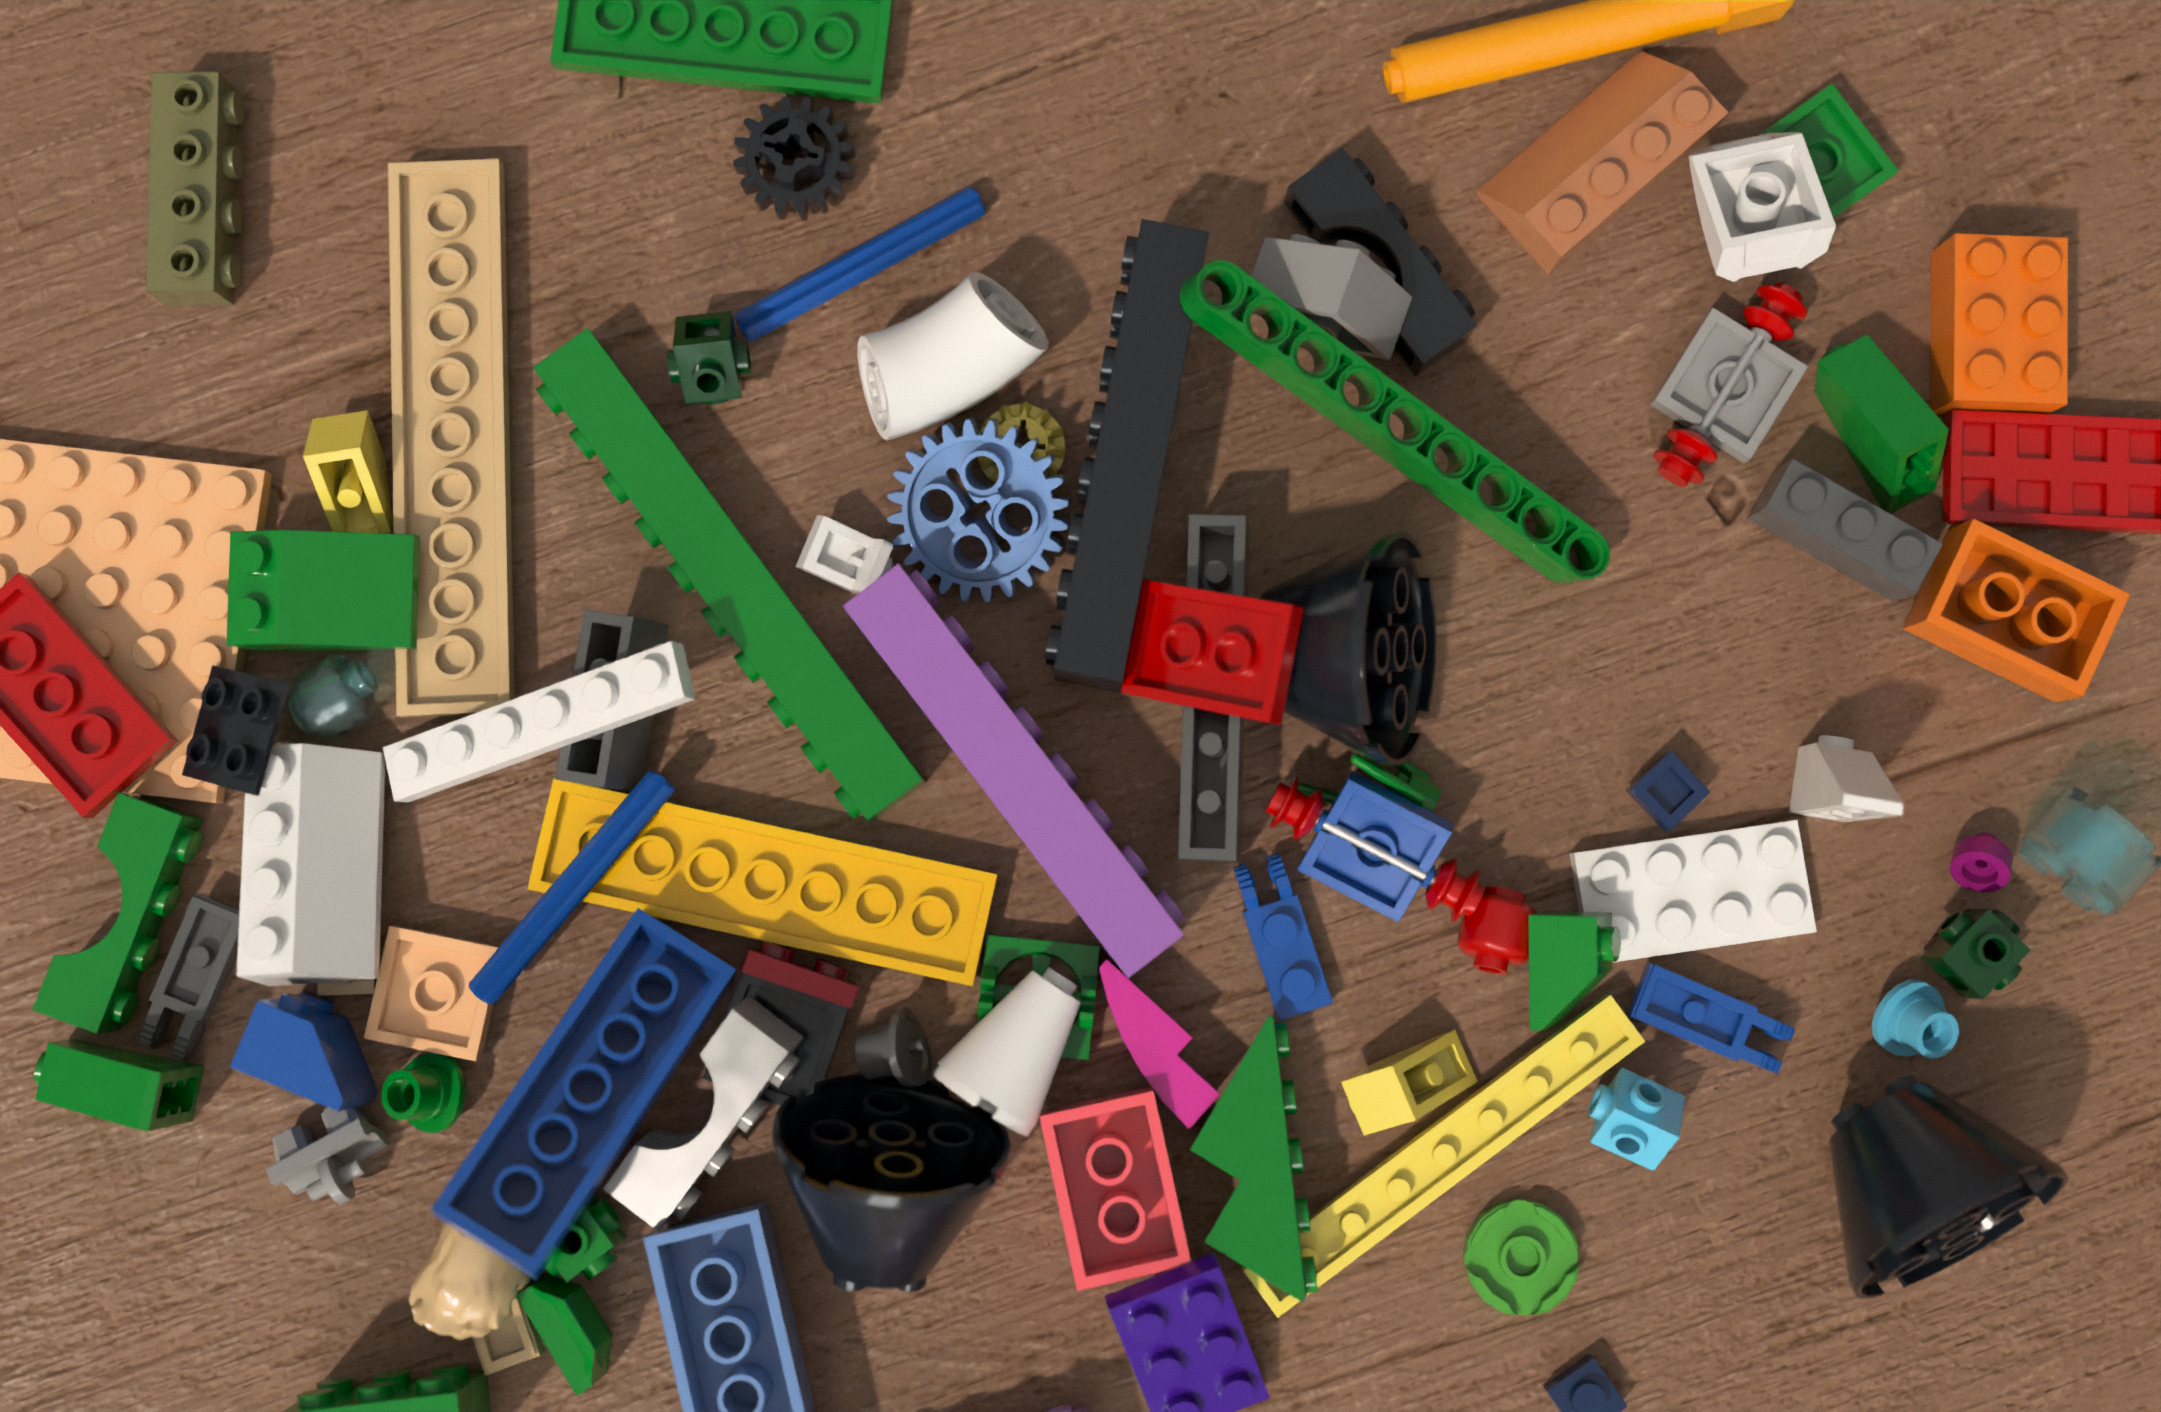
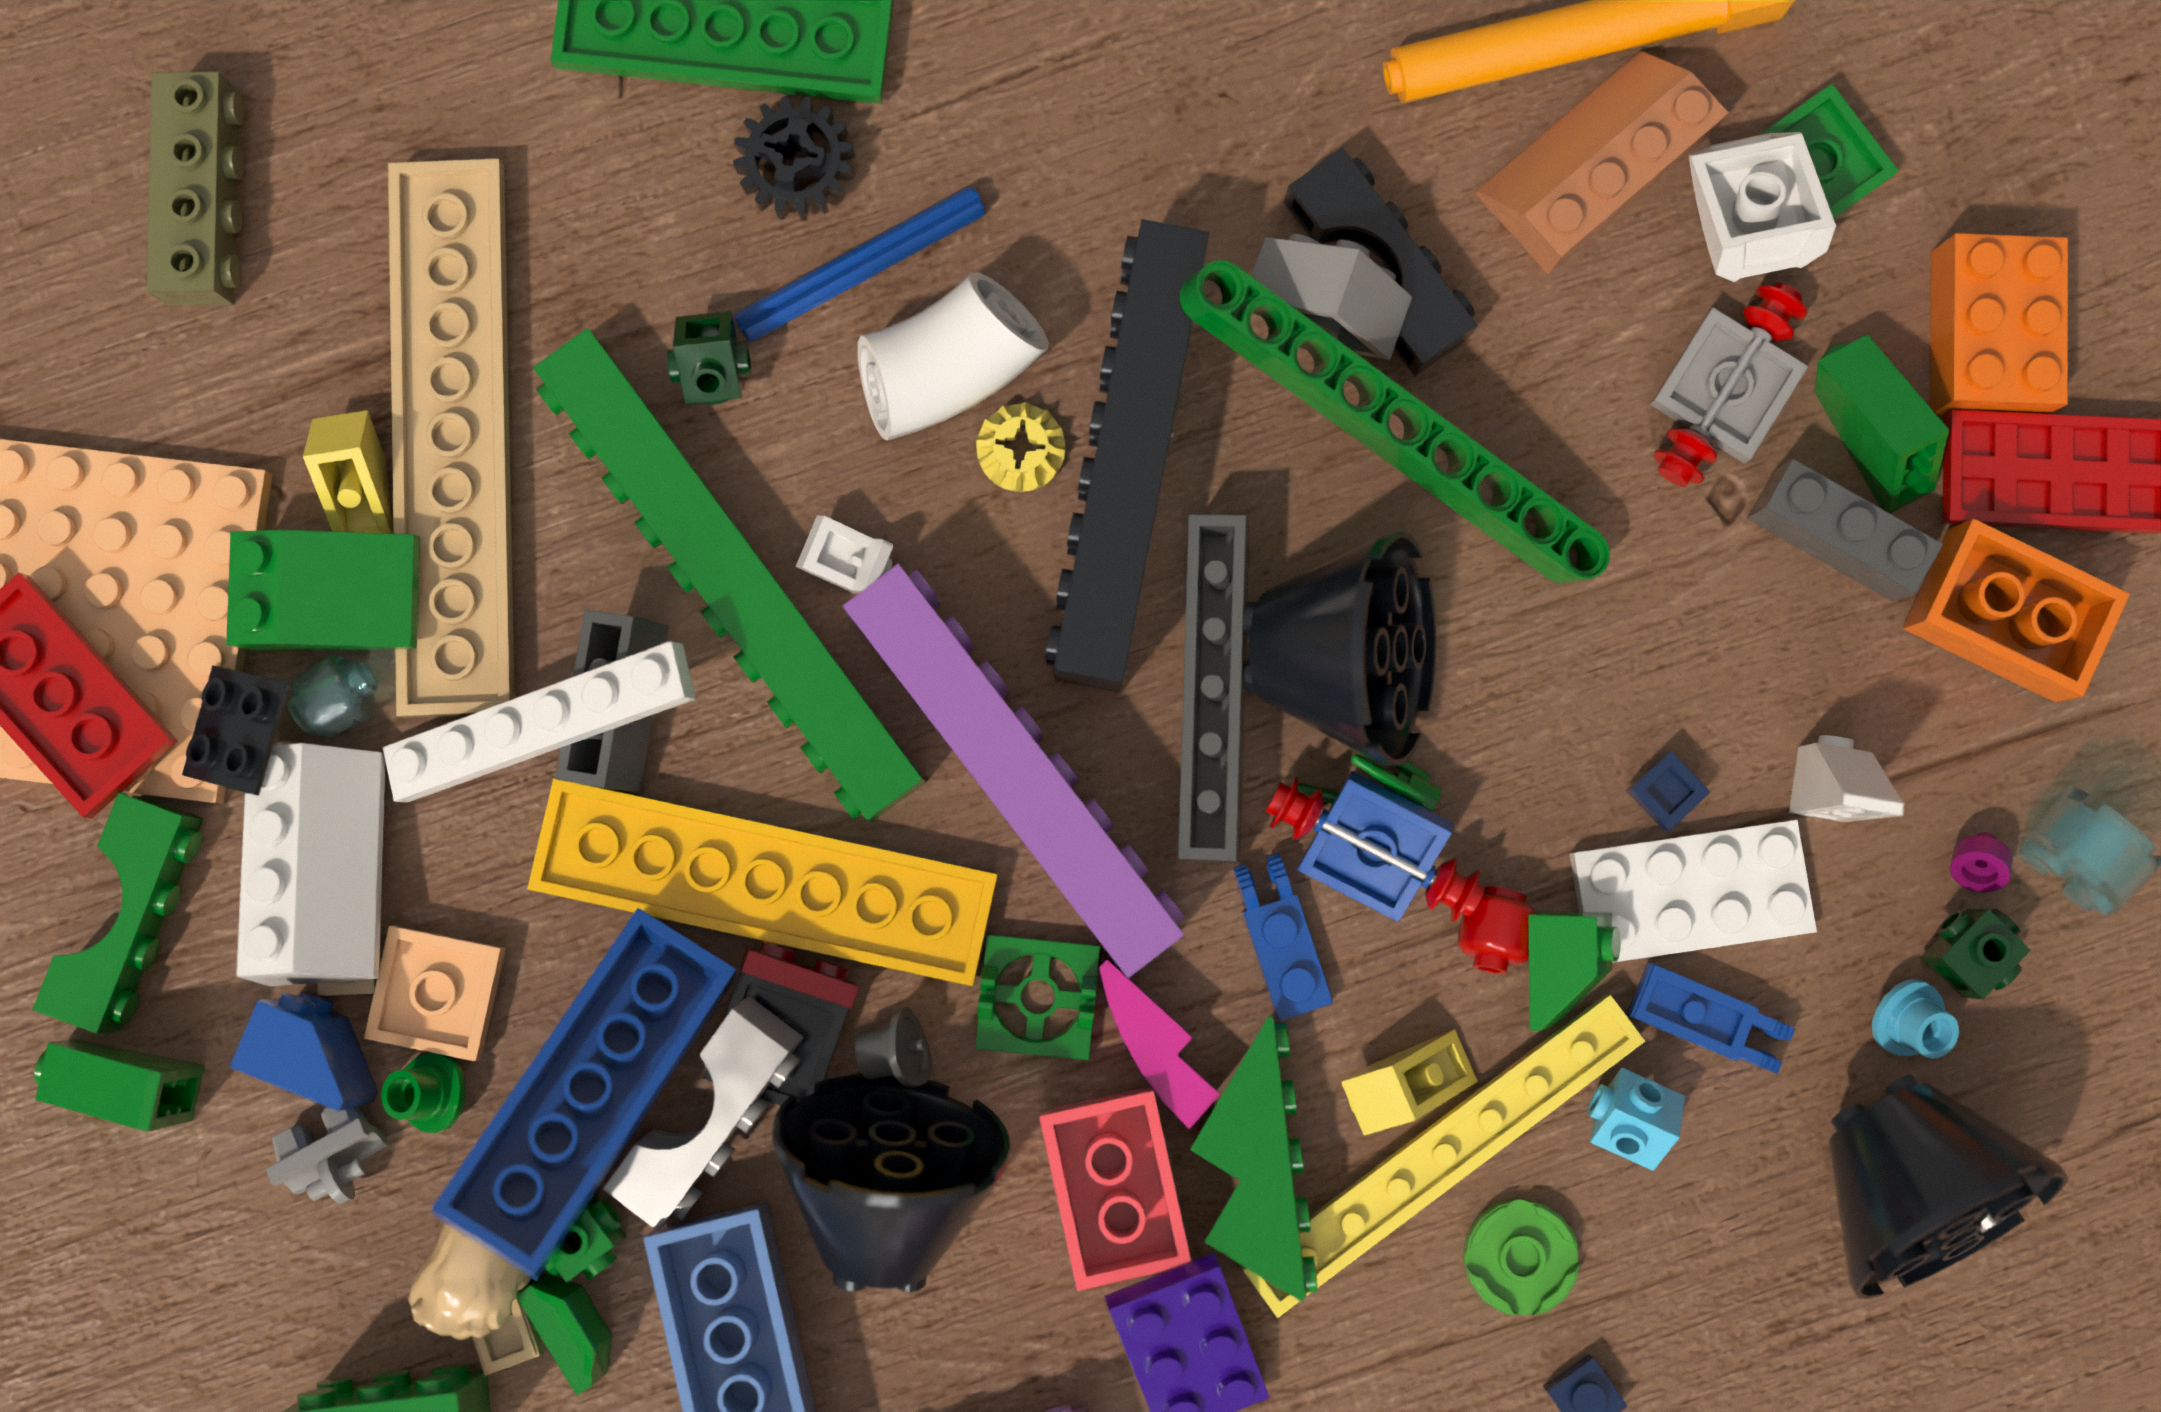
dark grey hinge [138,893,240,1062] -> none
blue axle [468,770,675,1004] -> none
medium blue gear [887,417,1071,602] -> none
white cone [932,967,1081,1137] -> none
red plate [1121,579,1304,725] -> none

